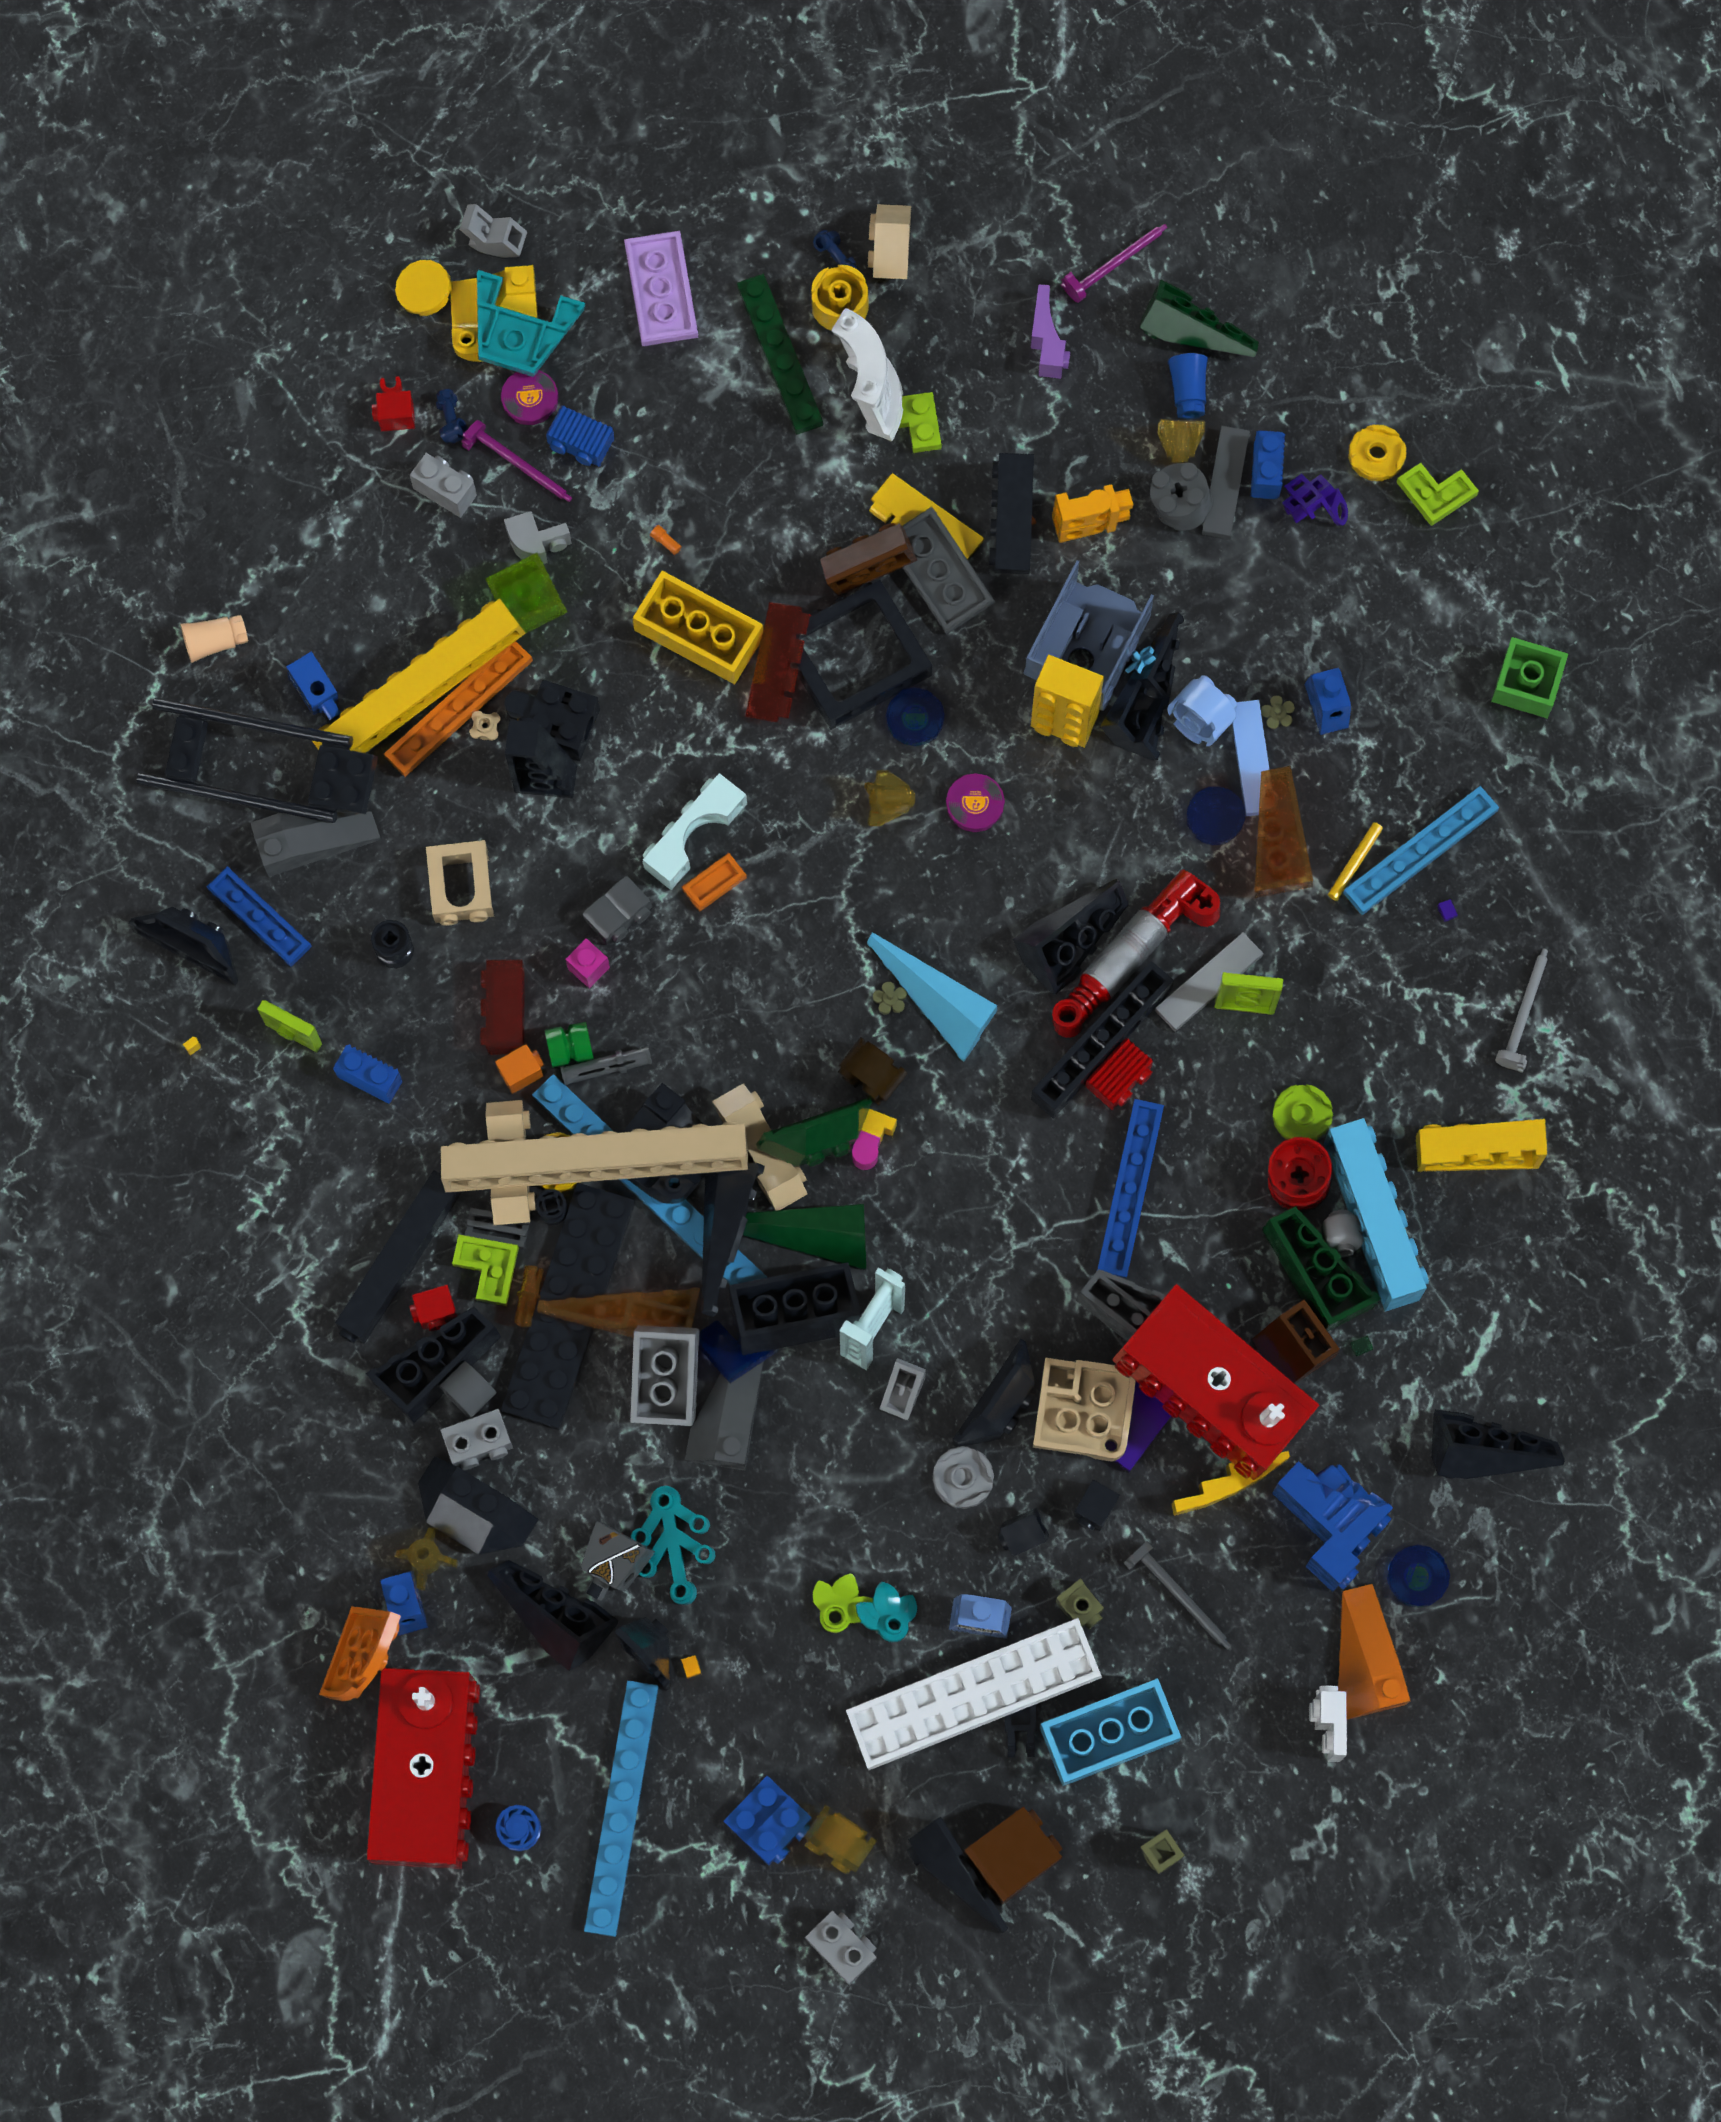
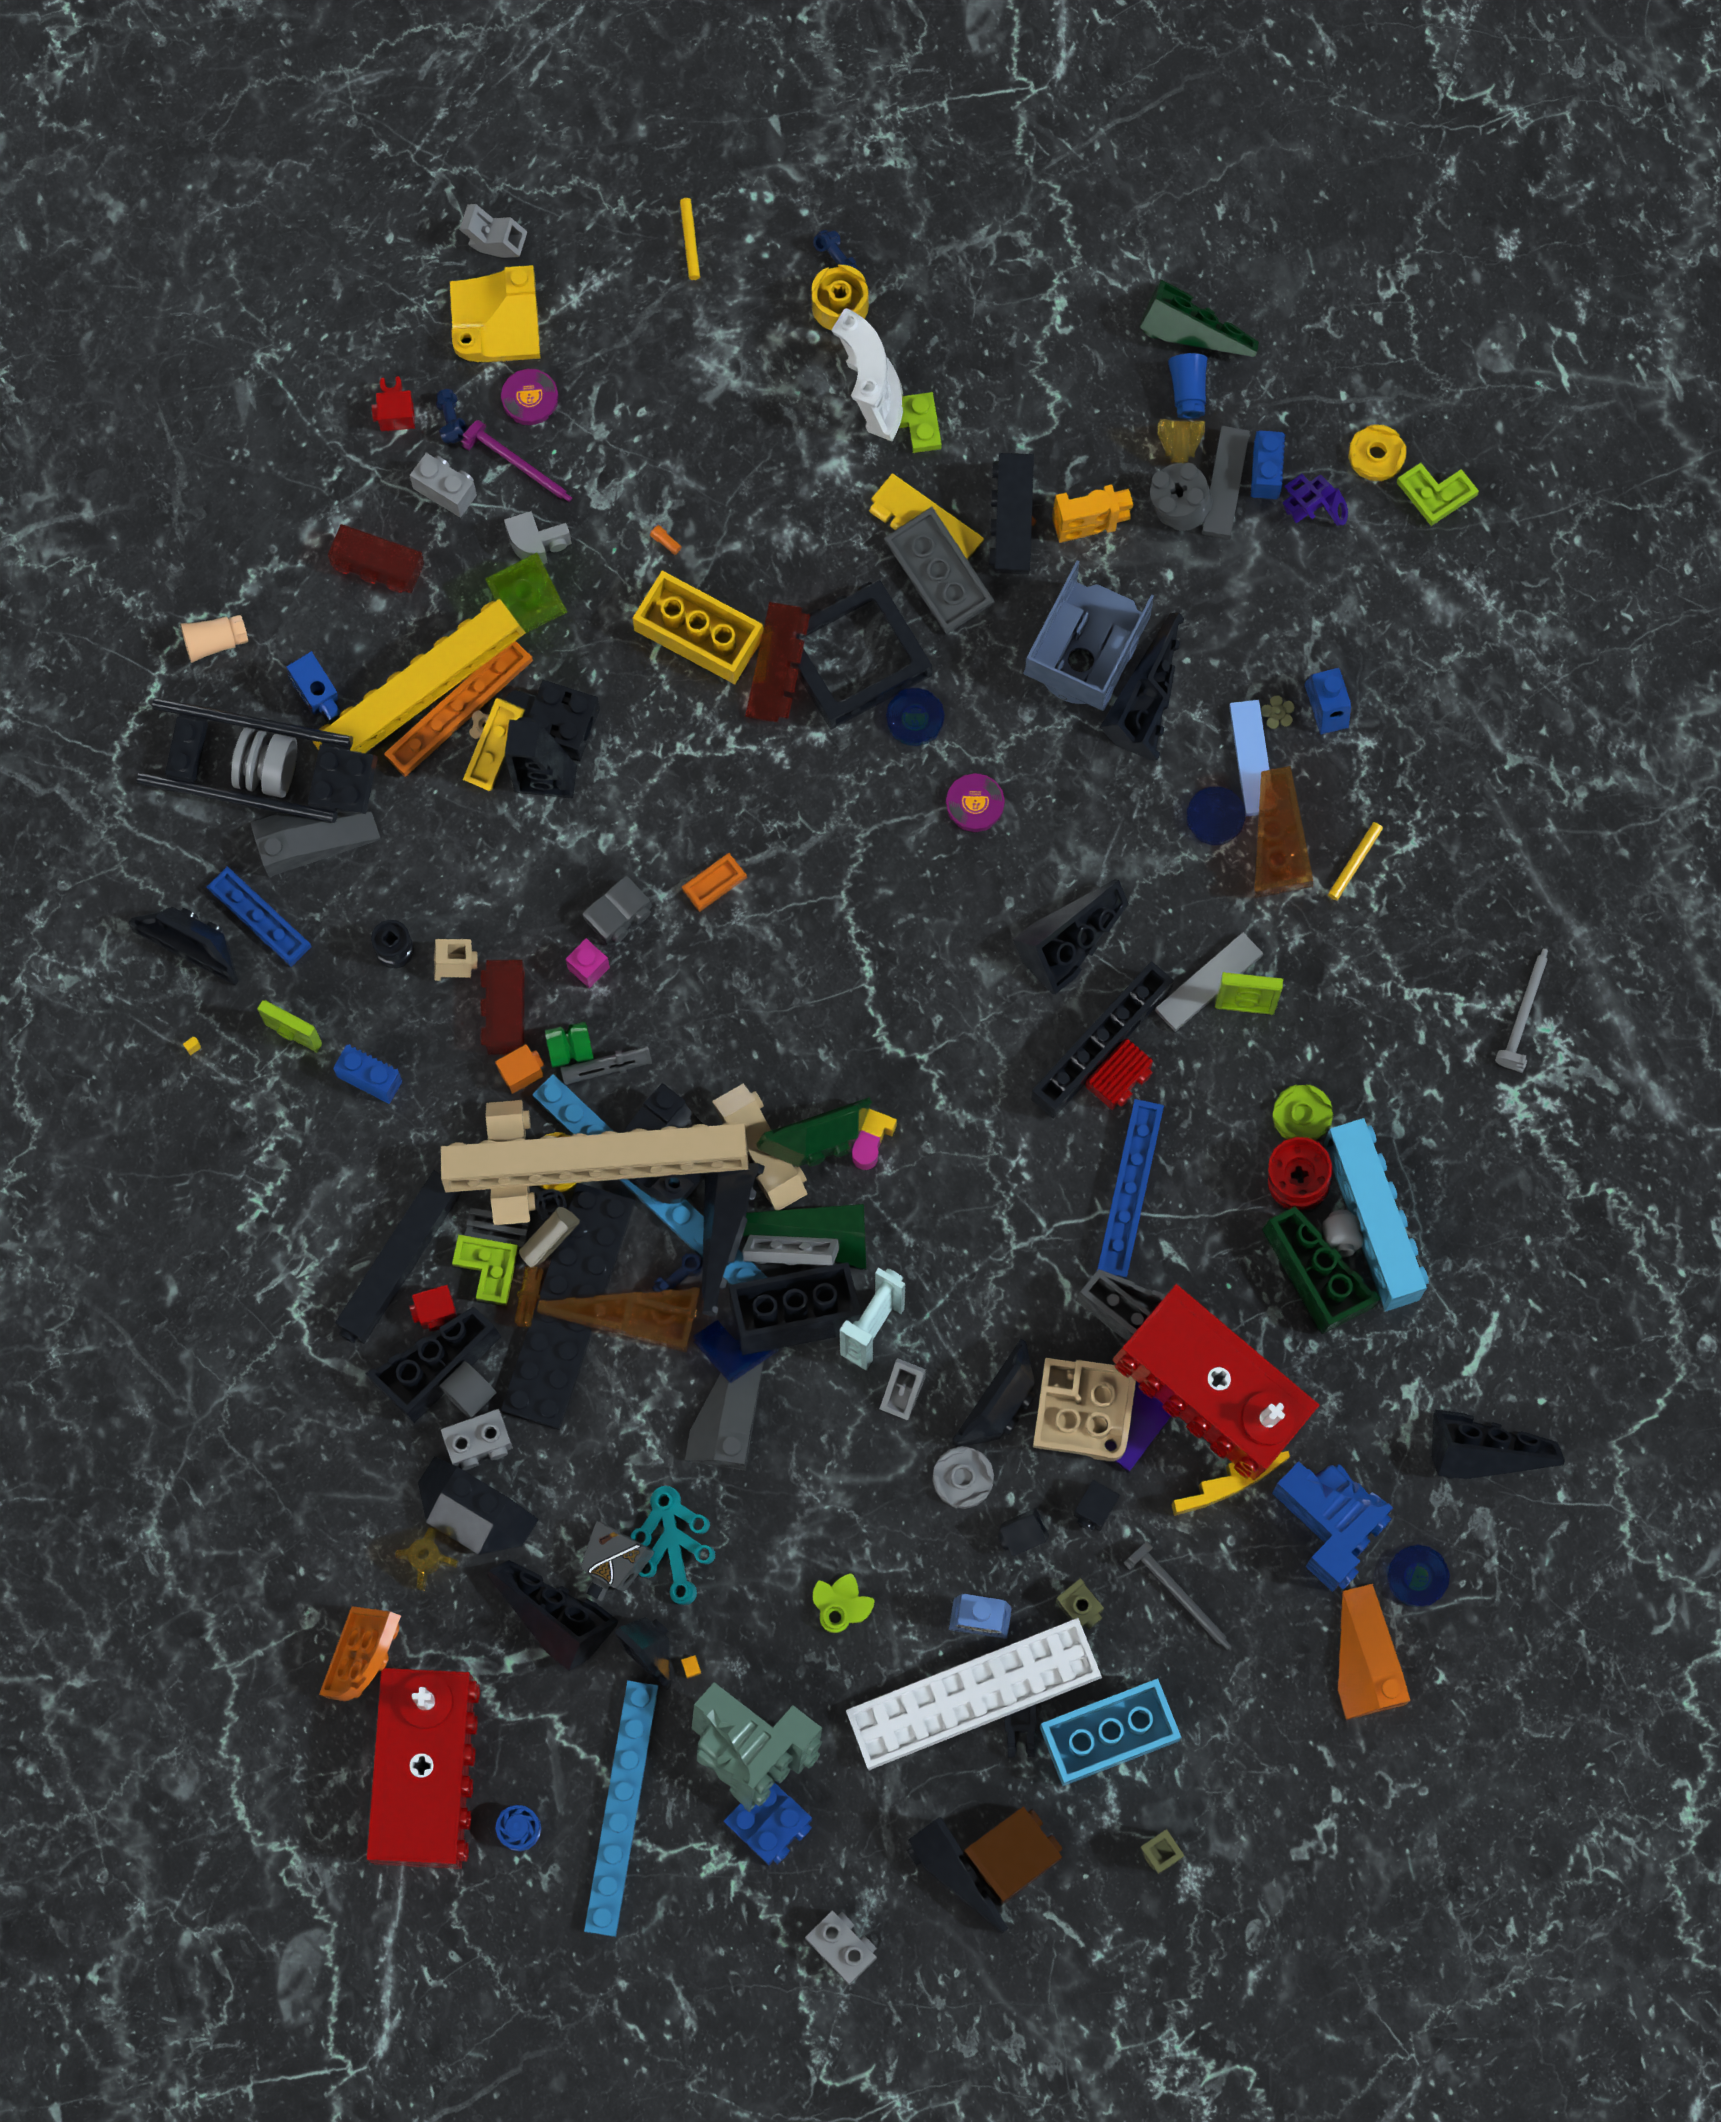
blue torso [380,1571,428,1636] -> none
yellow tile [395,260,452,316] -> none
tan panel [426,840,494,926] -> none
teal wing [477,270,585,377] -> none
blue brick [546,406,614,467] -> none
lavender tile [624,231,698,346] -> none
light grey brick [630,1325,699,1426] -> none
light aqua arch [643,773,747,890] -> none
dark green plate [737,274,823,435] -> none
clear yellow brick [804,1804,878,1874] -> none
reddish brown slope [820,523,918,596] -> none
dark brown brick [838,1037,908,1105] -> none
teal plate [856,1582,917,1642] -> none
clear yellow brick [864,770,915,826] -> none
medium azure wedge [867,932,997,1061] -> none
tan brick [868,204,911,279] -> none
olive plant [873,982,907,1015] -> none
medium lavender slope [1031,284,1070,379] -> none
yellow brick [1031,654,1104,748] -> none
piece [1052,869,1220,1038] -> none
magenta piece [1060,224,1167,303] -> none
medium azure plant [1125,646,1156,674] -> none
light blue brick [1167,675,1237,746] -> none
reddish brown slope [1251,1299,1340,1384] -> none
white plate [1309,1686,1347,1762] -> none
dark azure plate [1343,786,1499,915] -> none
clear green piece [1350,1335,1373,1357] -> none
yellow wedge [1416,1119,1547,1172] -> none
dark purple piece [1437,899,1458,922] -> none
bright green brick [1491,637,1568,719] -> none
none -> light grey wheel [231,727,298,798]
none -> clear red brick [328,524,424,594]
none -> tan brick [434,939,477,981]
none -> yellow plate [463,698,525,791]
none -> dark tan brick [519,1207,580,1268]
none -> dark blue bar [652,1253,703,1301]
none -> yellow bar [680,198,700,280]
none -> sand green brick [691,1682,822,1812]
none -> light grey plate [743,1235,839,1267]

